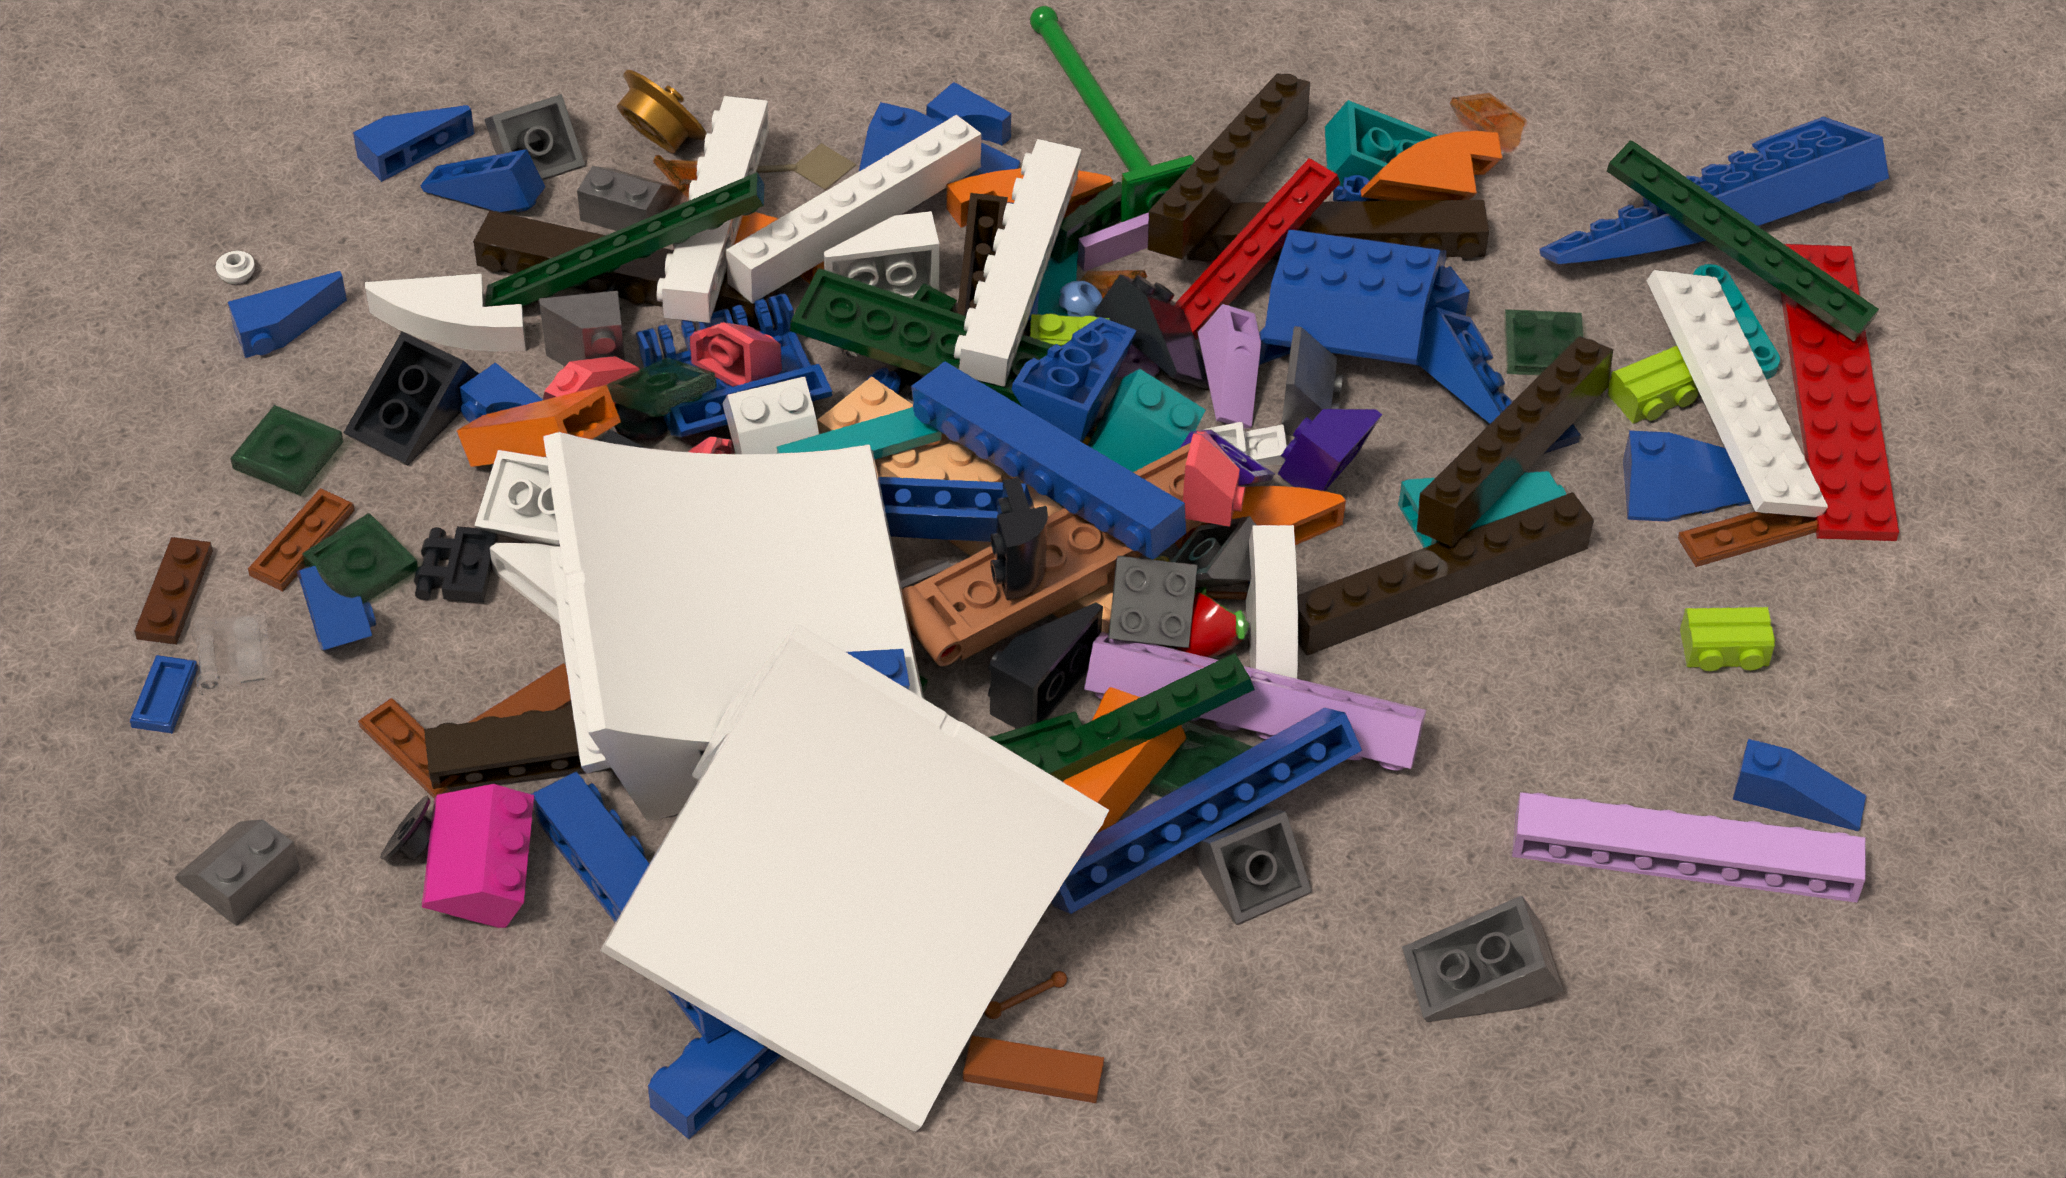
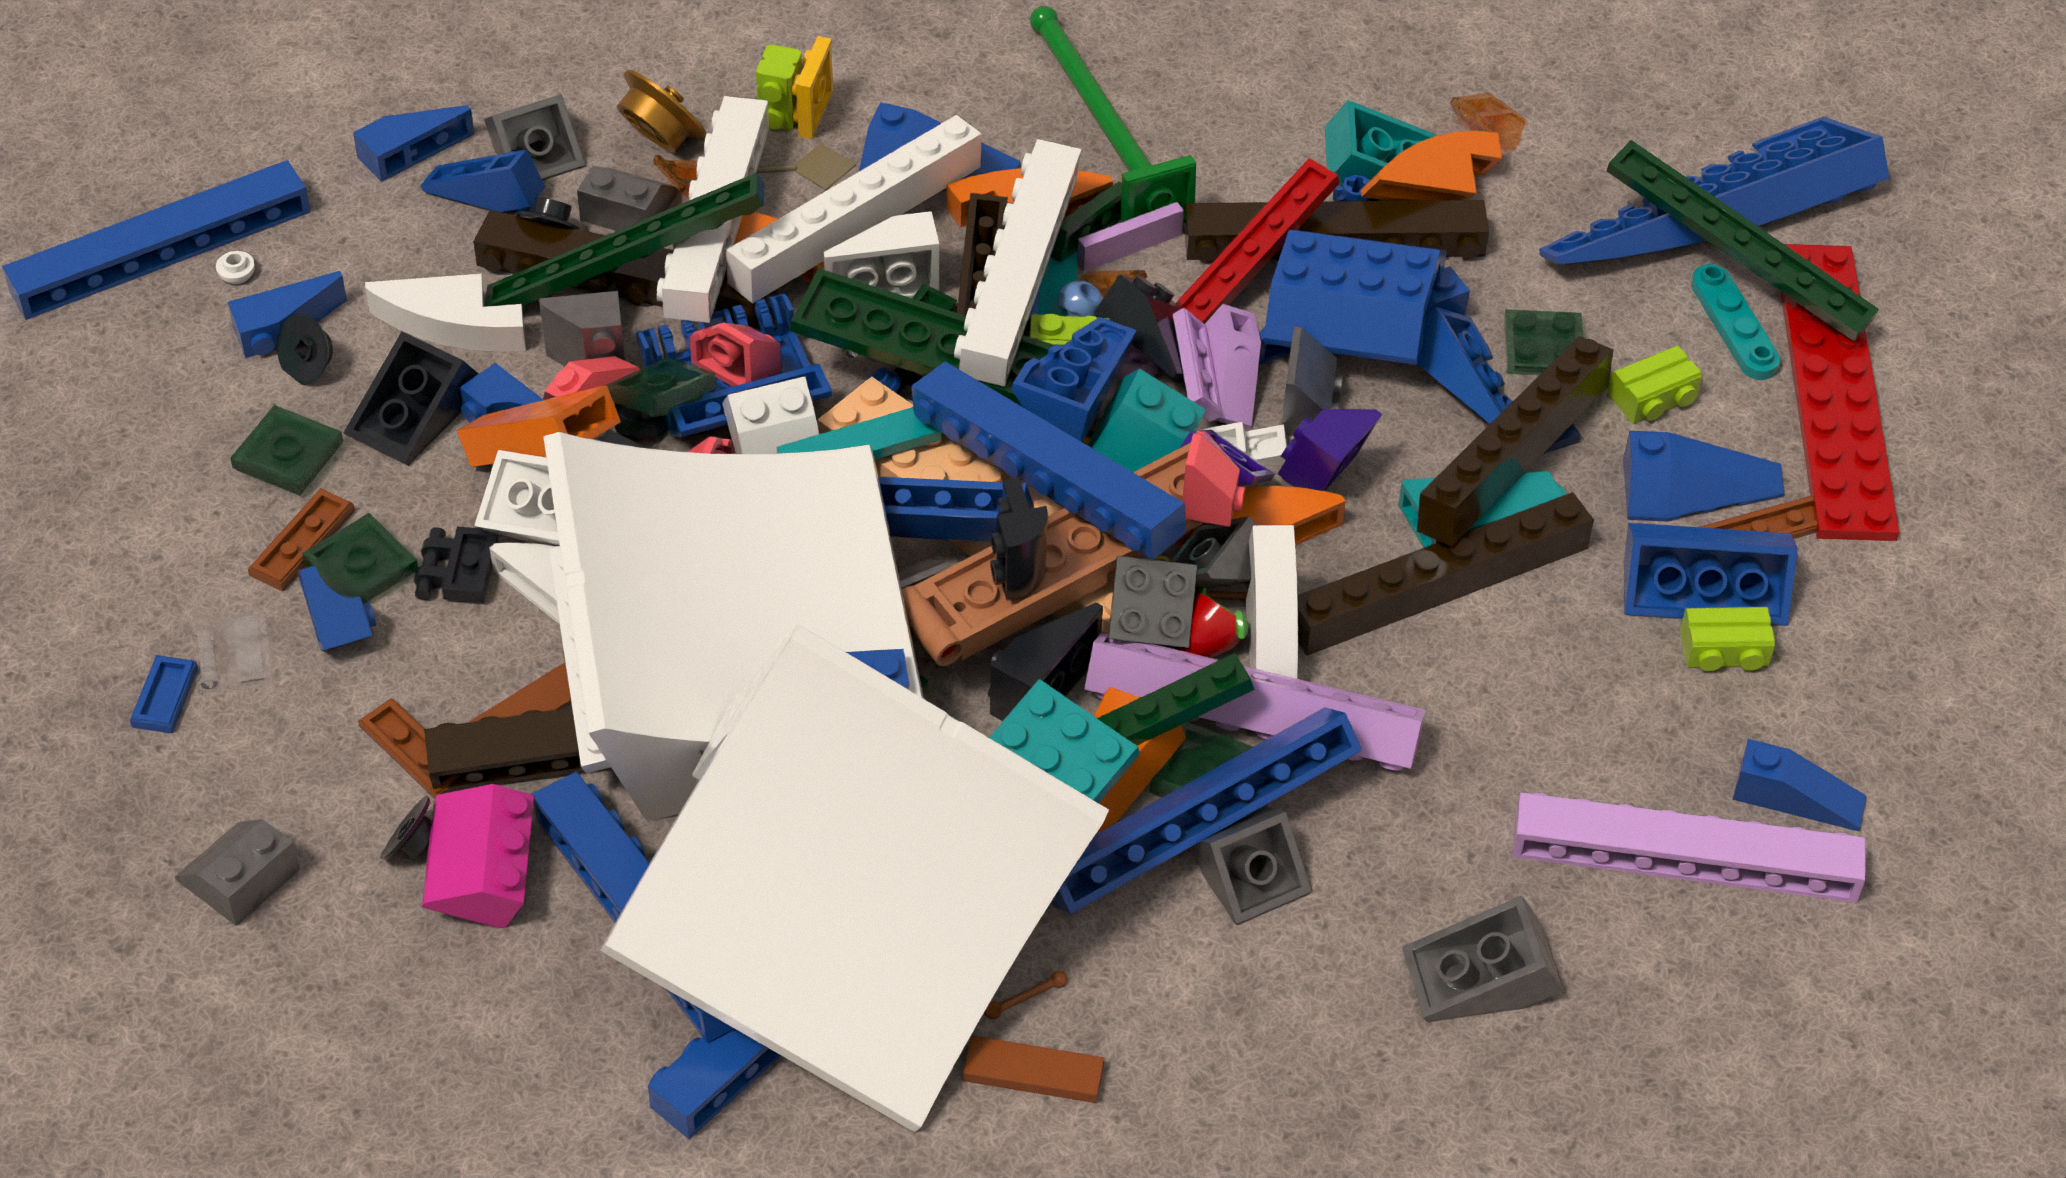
reddish brown plate [134,537,213,645] -> none
blue arch [926,82,1011,146] -> none
dark brown brick [1147,73,1310,260] -> none
white plate [1647,270,1828,517] -> none
none -> blue brick [2,160,310,320]
none -> black piece [277,314,333,385]
none -> black piece [515,197,580,230]
none -> lime brick [756,44,803,131]
none -> yellow plate [792,36,833,139]
none -> teal plate [989,679,1140,803]
none -> lavender tile [1173,308,1222,422]
none -> blue slope [1624,523,1798,626]

